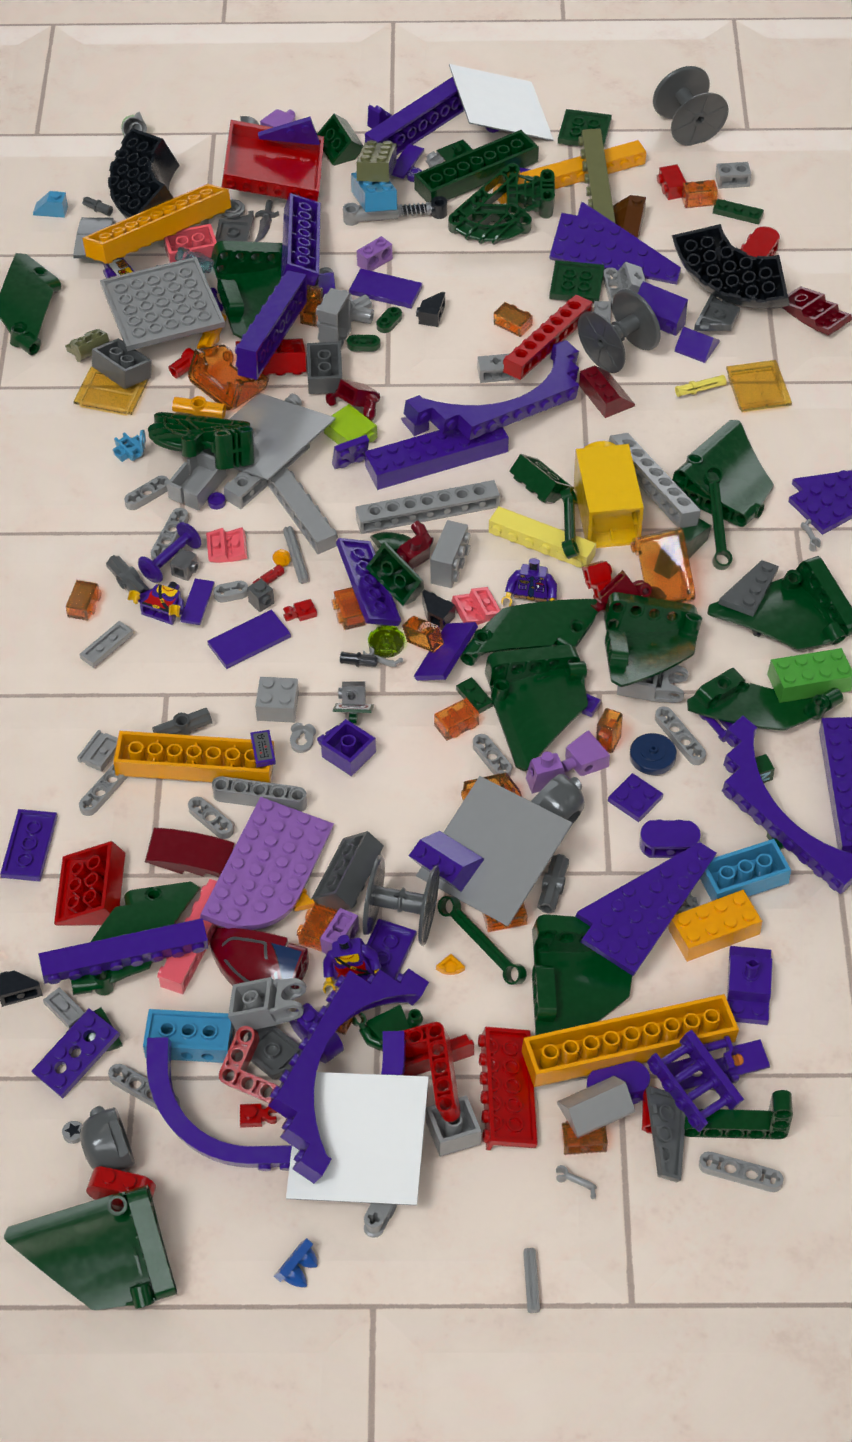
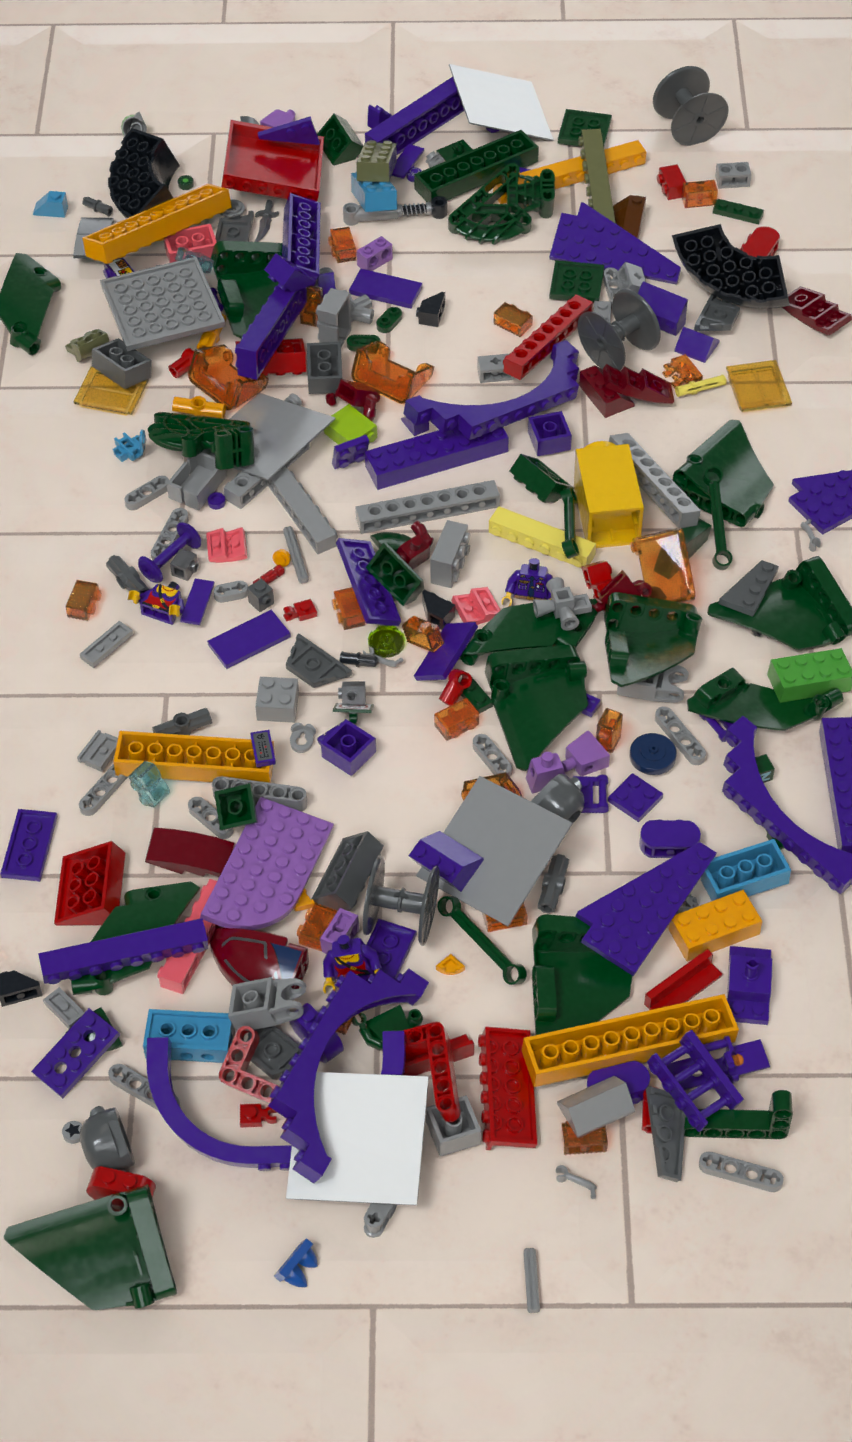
none -> clear light blue brick [129,761,170,807]
none -> dark green tile [178,175,194,190]
none -> dark green slope [214,783,258,831]
none -> dark purple slope [264,253,315,292]
none -> dark grey wing [286,633,352,688]
none -> clear orange brick [328,227,356,263]
none -> clear orange windscreen [351,341,434,404]
none -> red piece [439,669,472,707]
none -> dark purple brick [528,411,572,457]
none -> light grey brick [533,577,592,630]
none -> dark purple plate [573,775,609,813]
none -> dark red slope [603,364,674,404]
none -> red panel [644,949,722,1010]
none -> clear orange plate [662,354,703,388]

